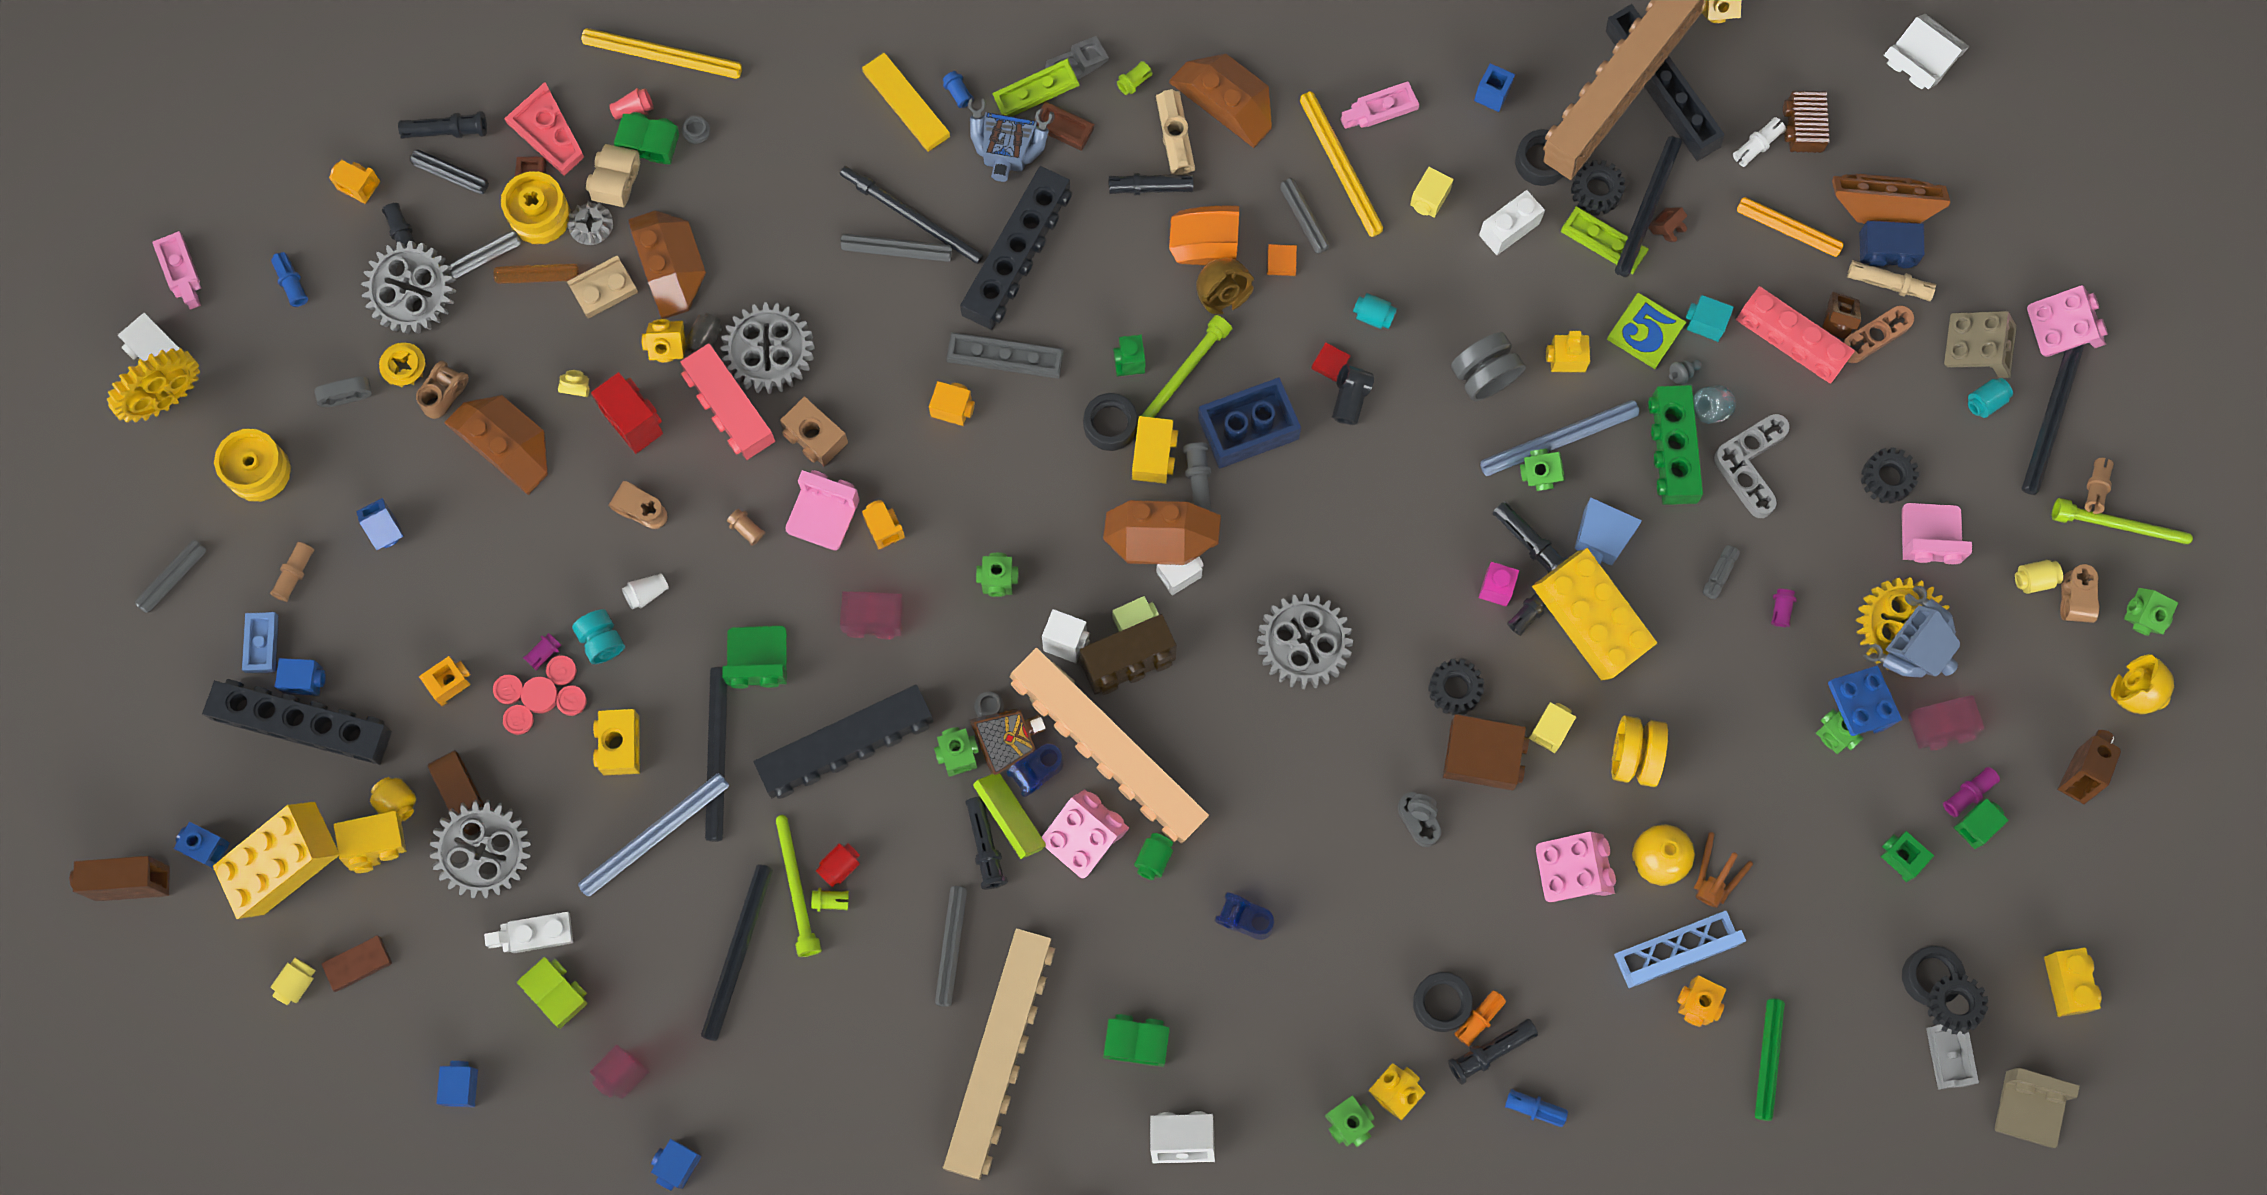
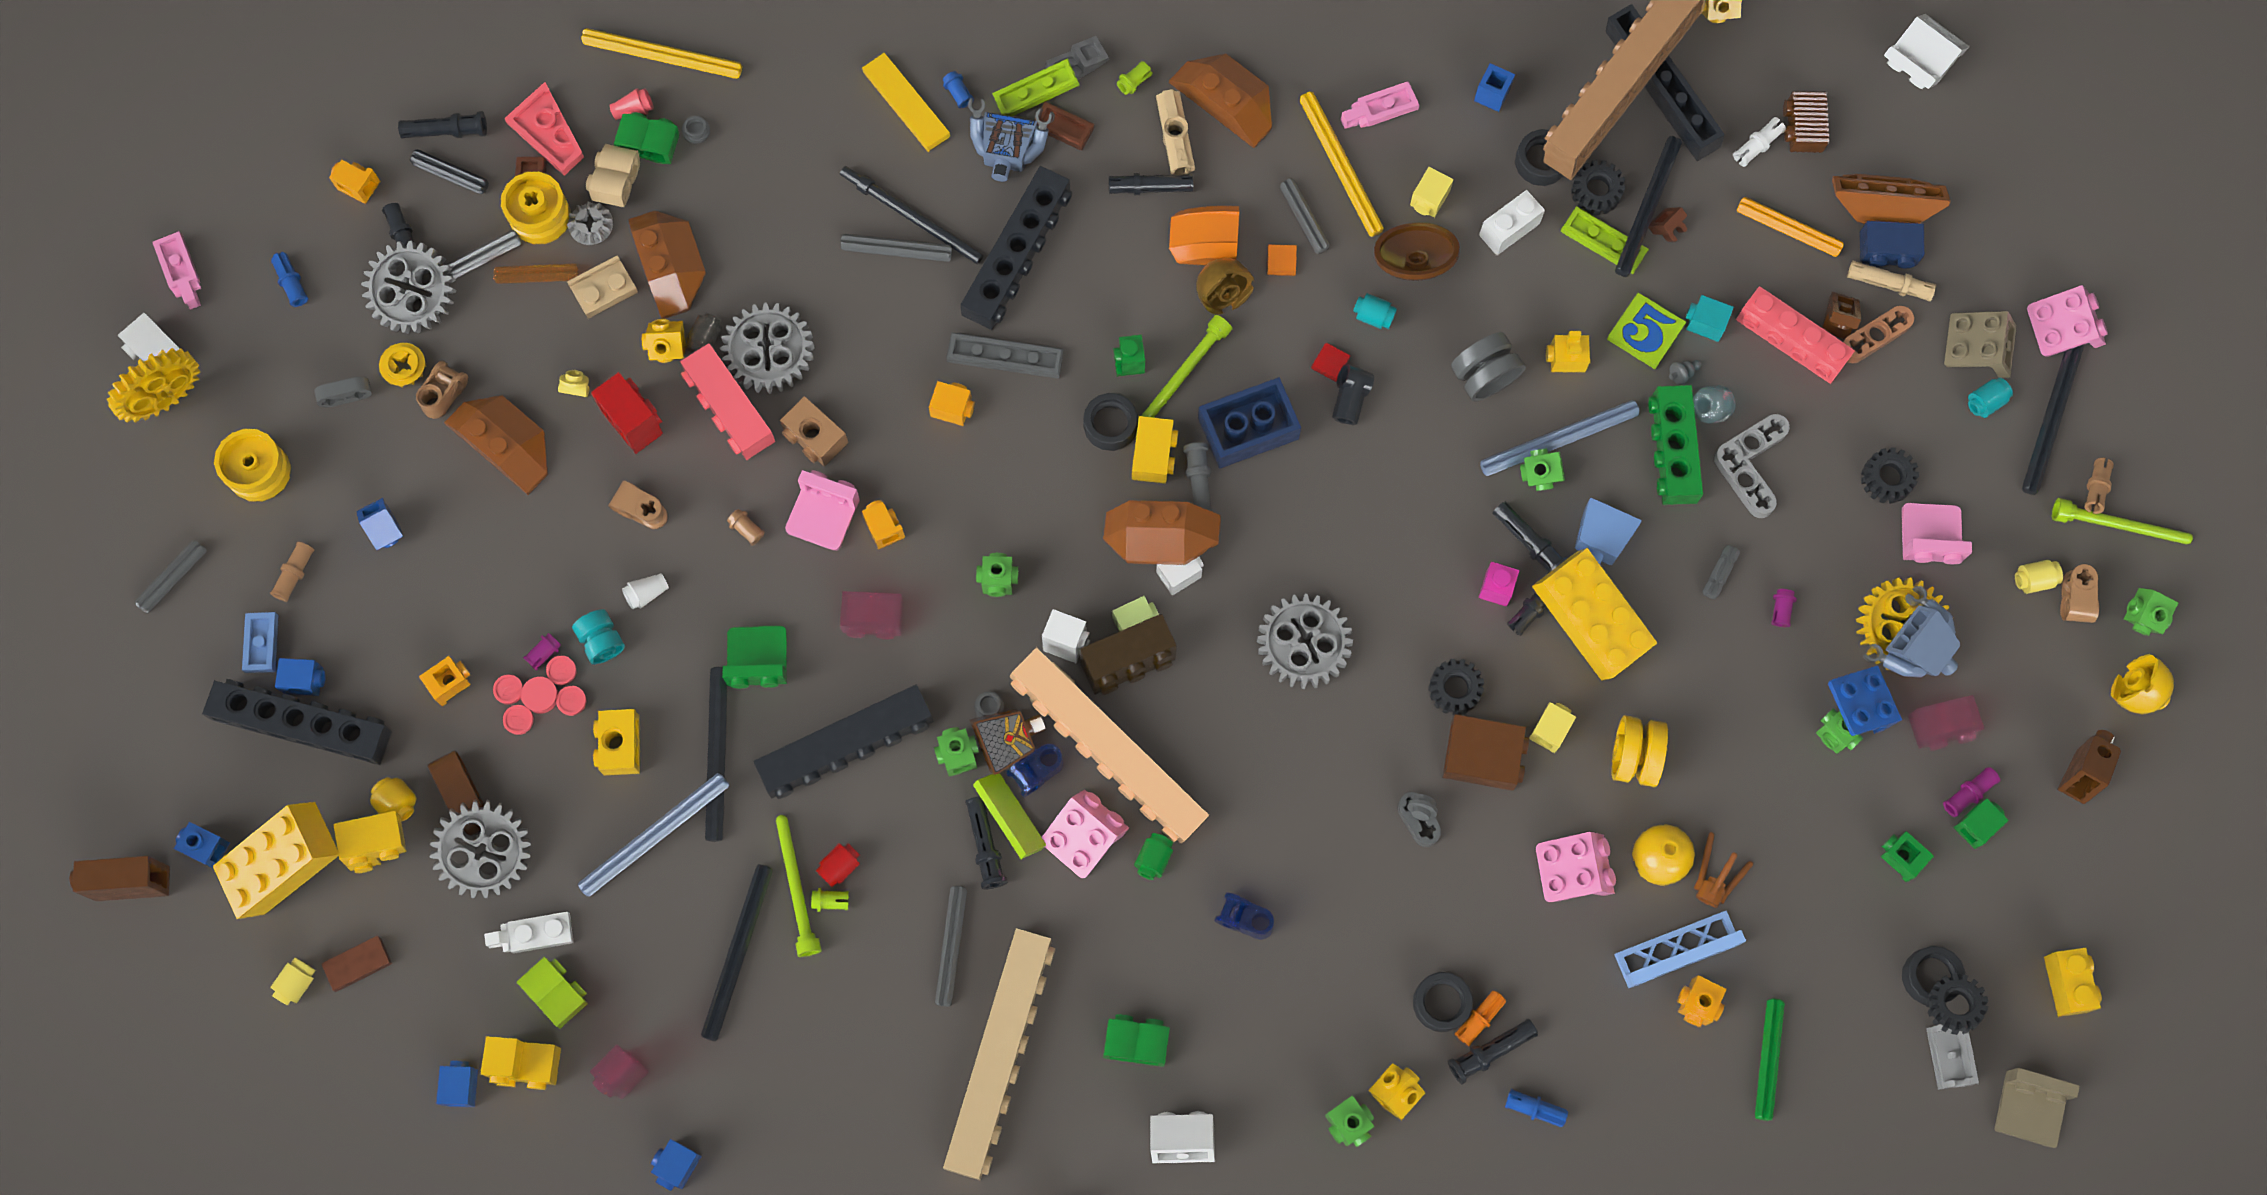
none -> yellow brick [481,1036,561,1090]
none -> reddish brown dish [1374,223,1460,281]

